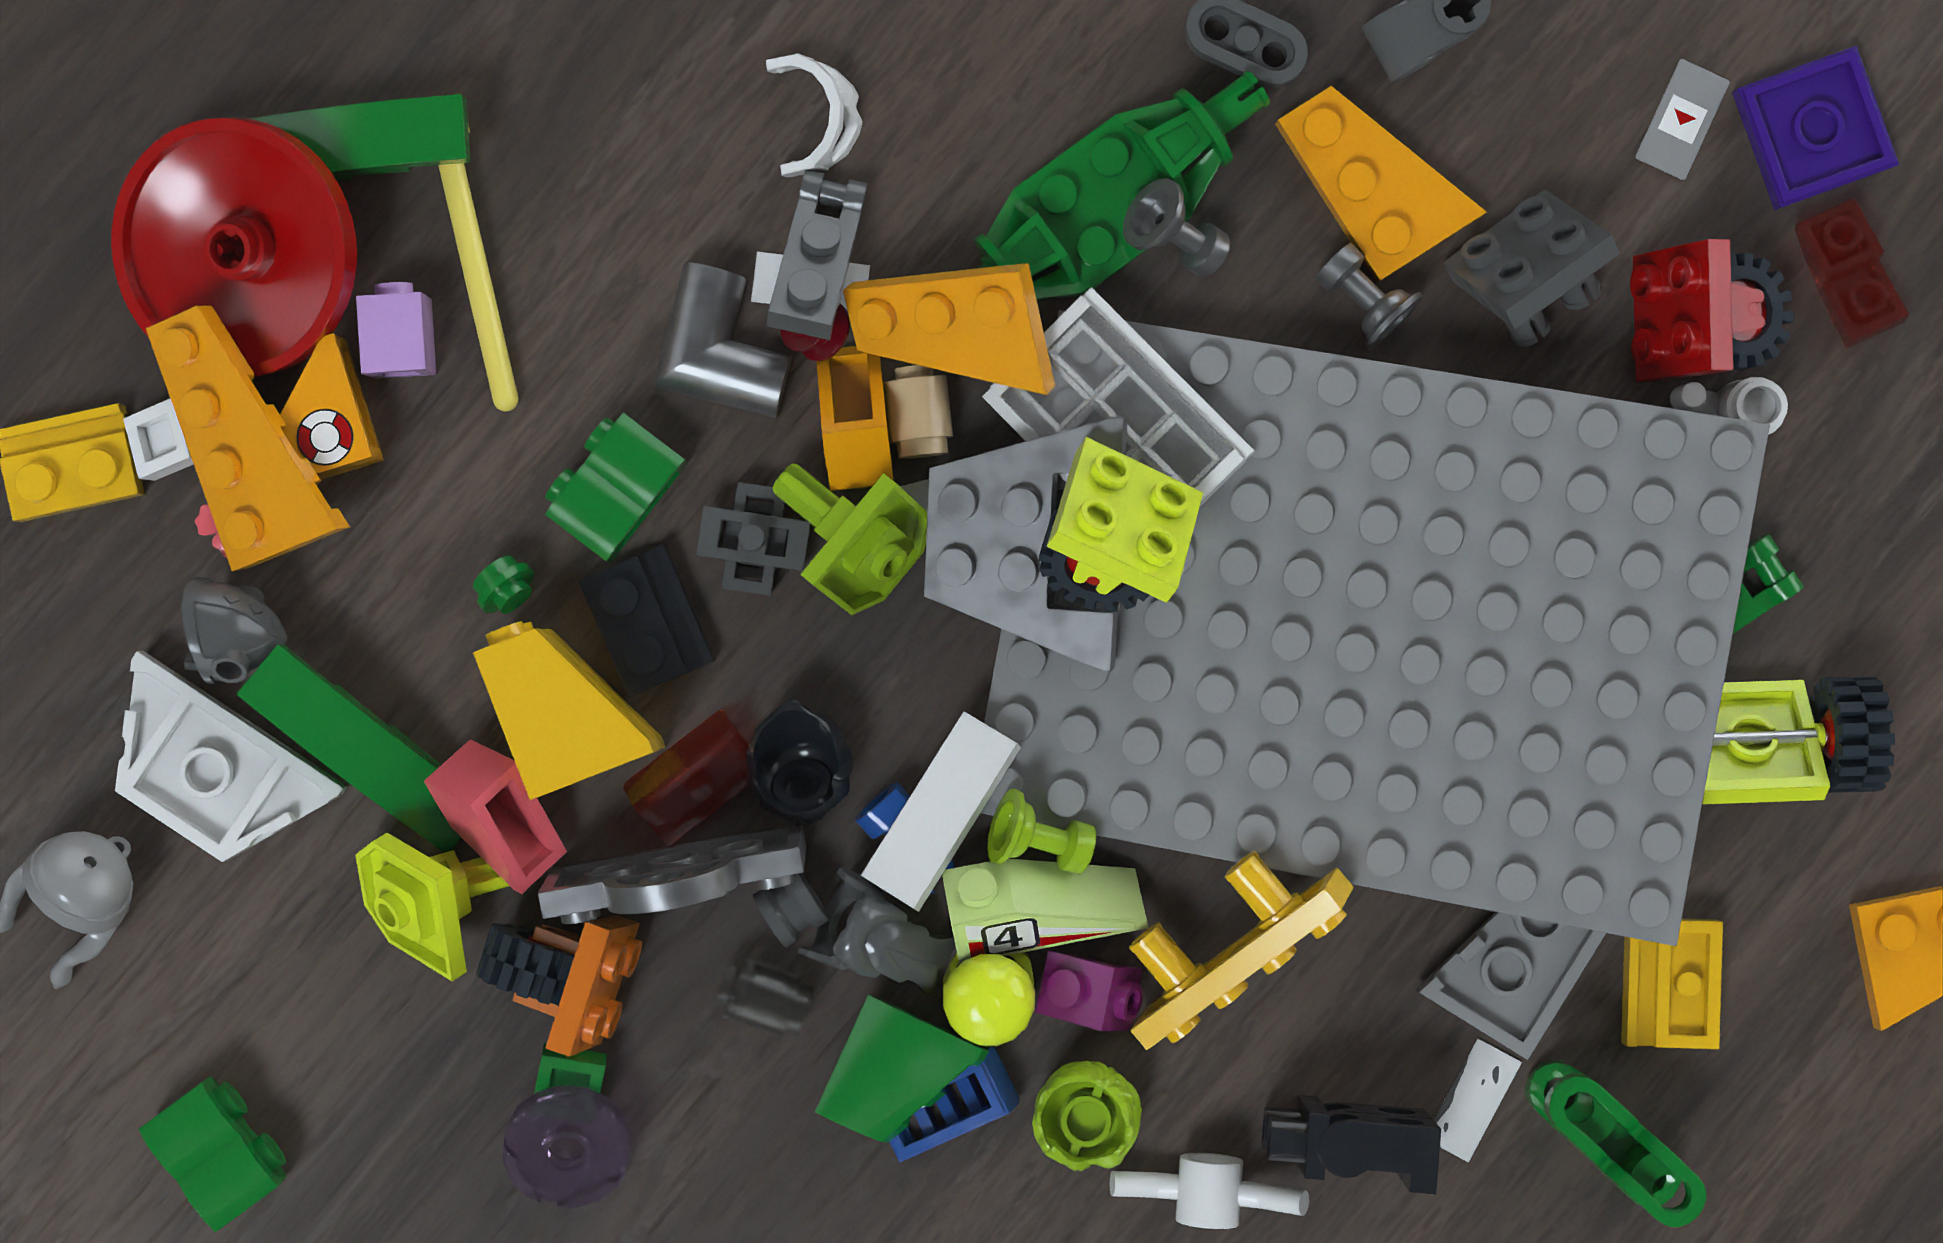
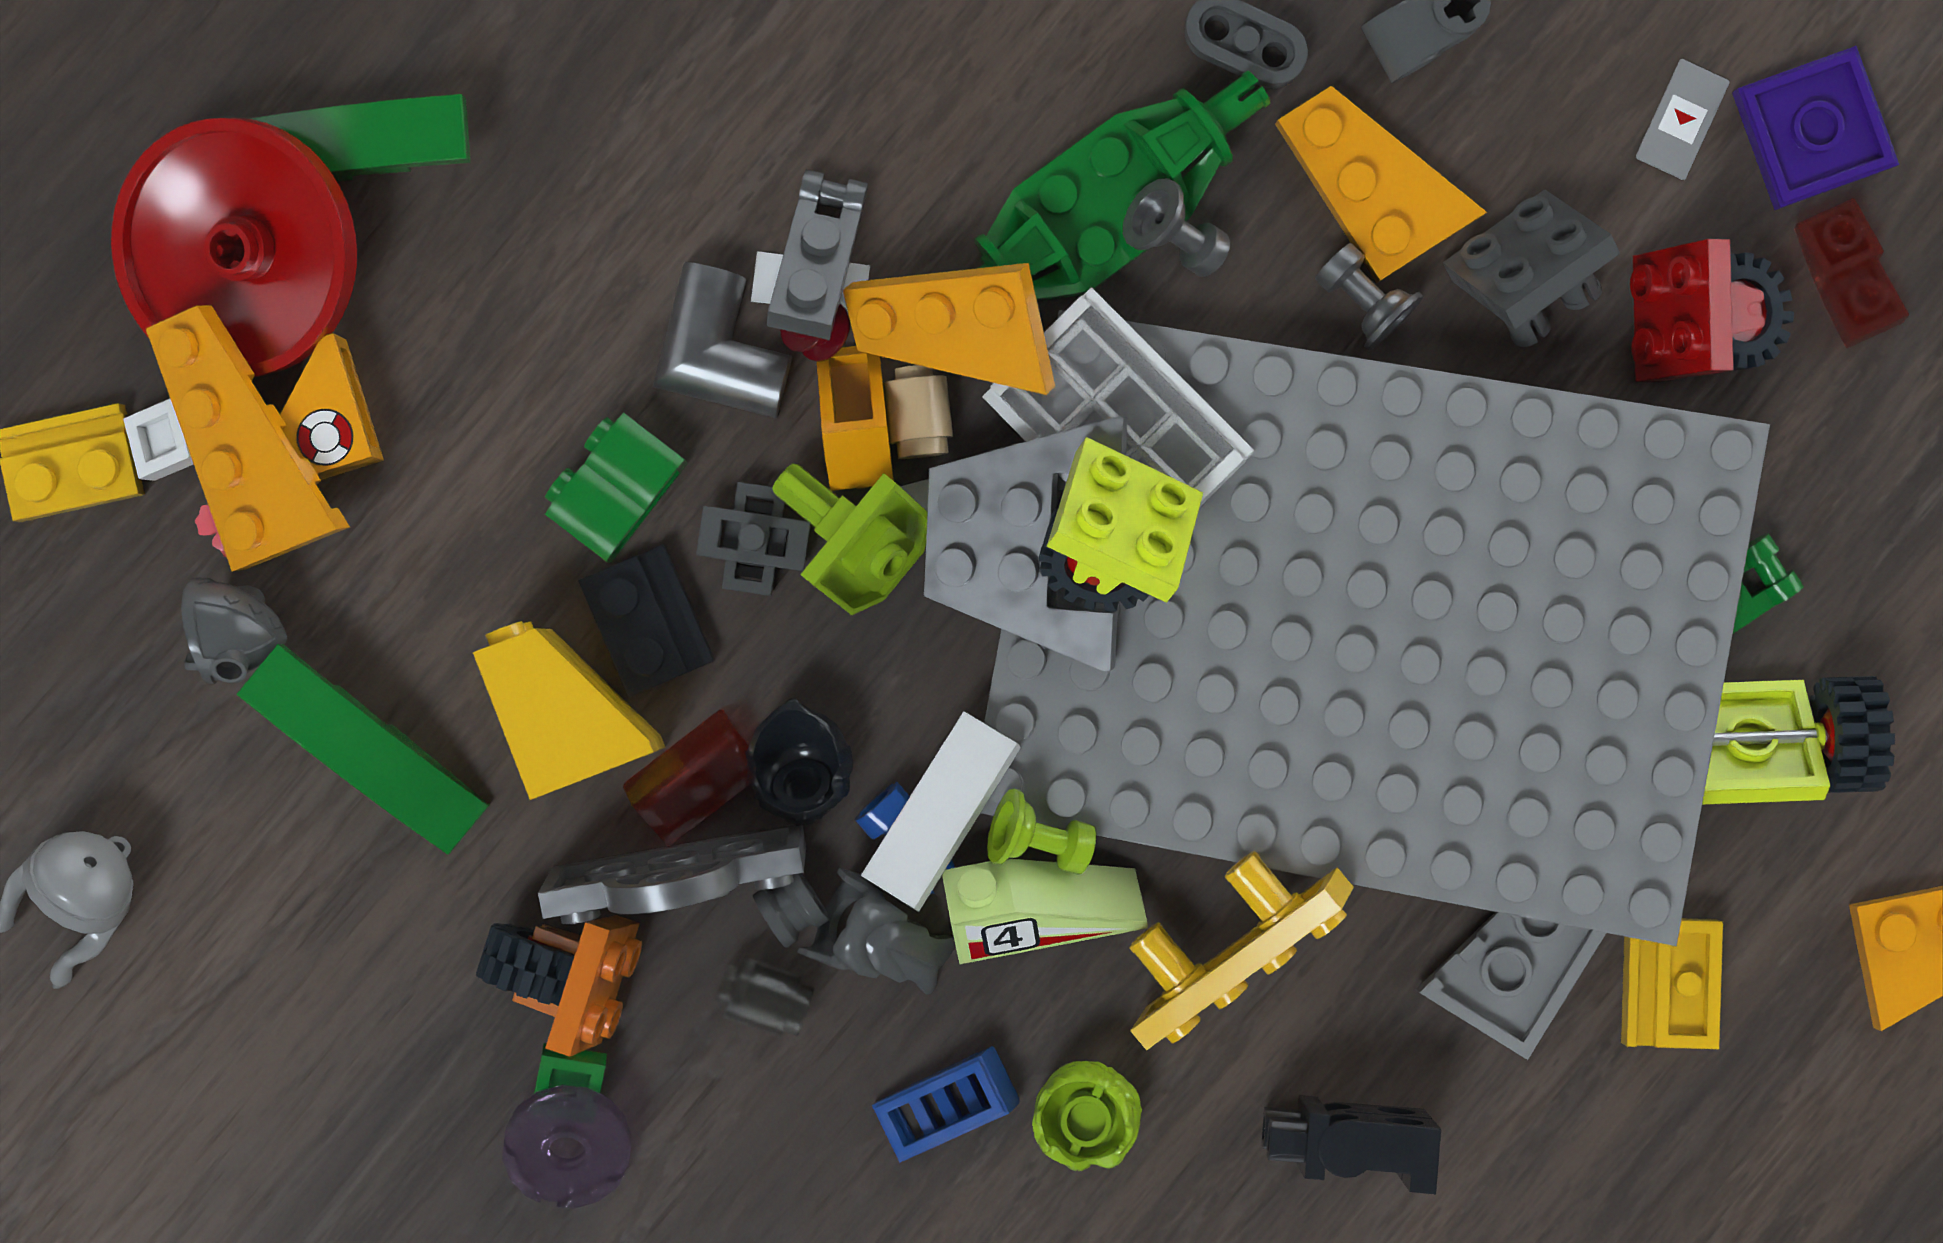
white wing [115,651,348,862] -> none
green brick [138,1076,287,1233] -> none
neon yellow piece [355,833,509,982] -> none
lavender brick [356,282,437,379] -> none
coral slope [424,739,567,894] -> none
light yellow piece [438,126,519,412] -> none
green plate [473,555,535,614] -> none
white helmet [766,54,863,177] -> none
green slope [815,995,989,1143] -> none
neon yellow helmet [943,952,1035,1046] -> none
magenta bracket [1035,950,1143,1031] -> none
white piece [1110,1153,1309,1229] -> none
white sticker [1434,1039,1522,1162] -> none
green piece [1525,1059,1706,1228] -> none
white piece [1670,377,1788,435] -> none

